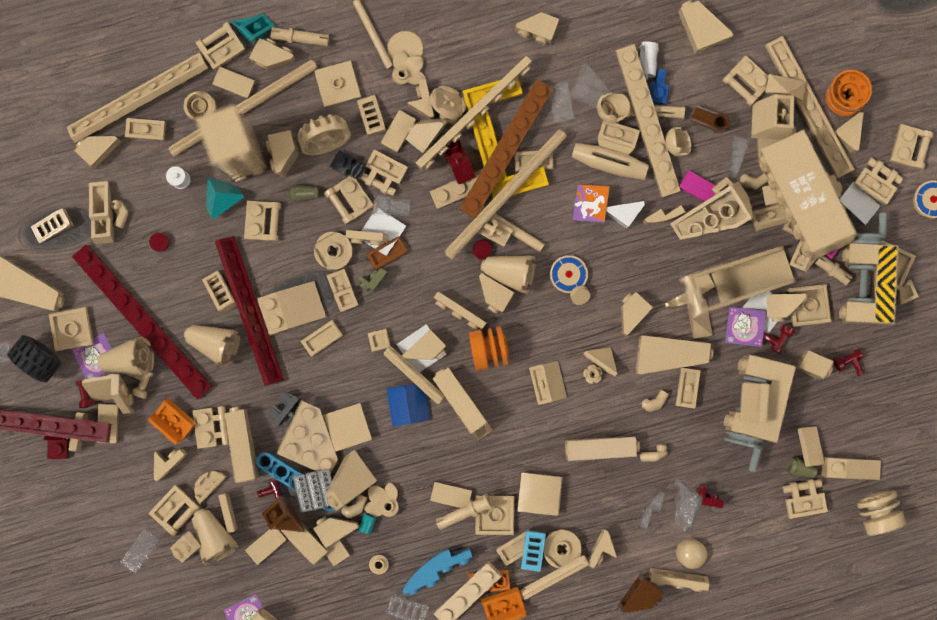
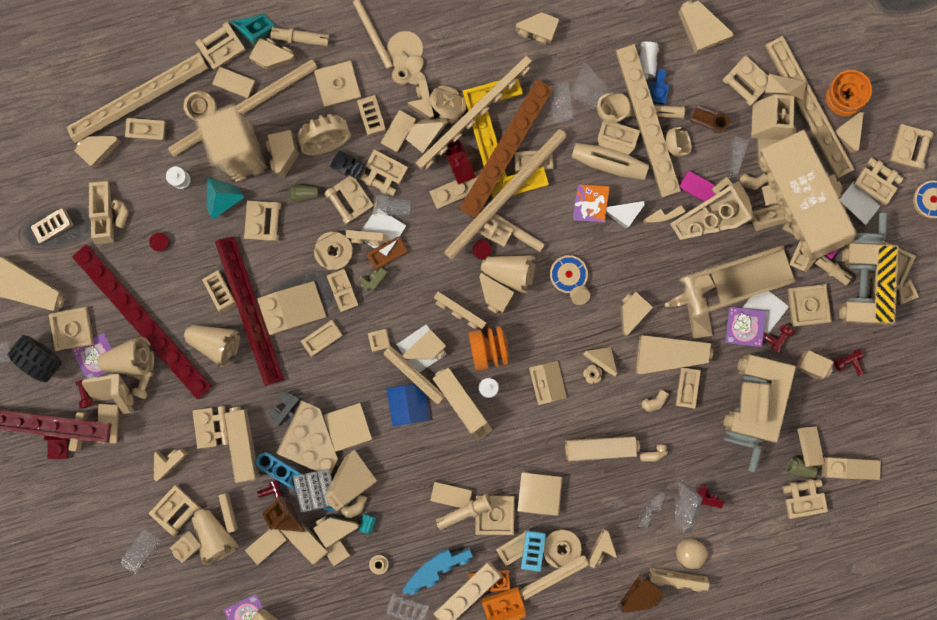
orange bracket [148,398,196,445] -> none
tan tile [194,471,227,504] -> none
tan plate [364,482,399,517] -> none
tan slope [767,294,808,322] -> none
tan wheel [856,491,907,535] -> none
none -> white piece [479,378,498,398]

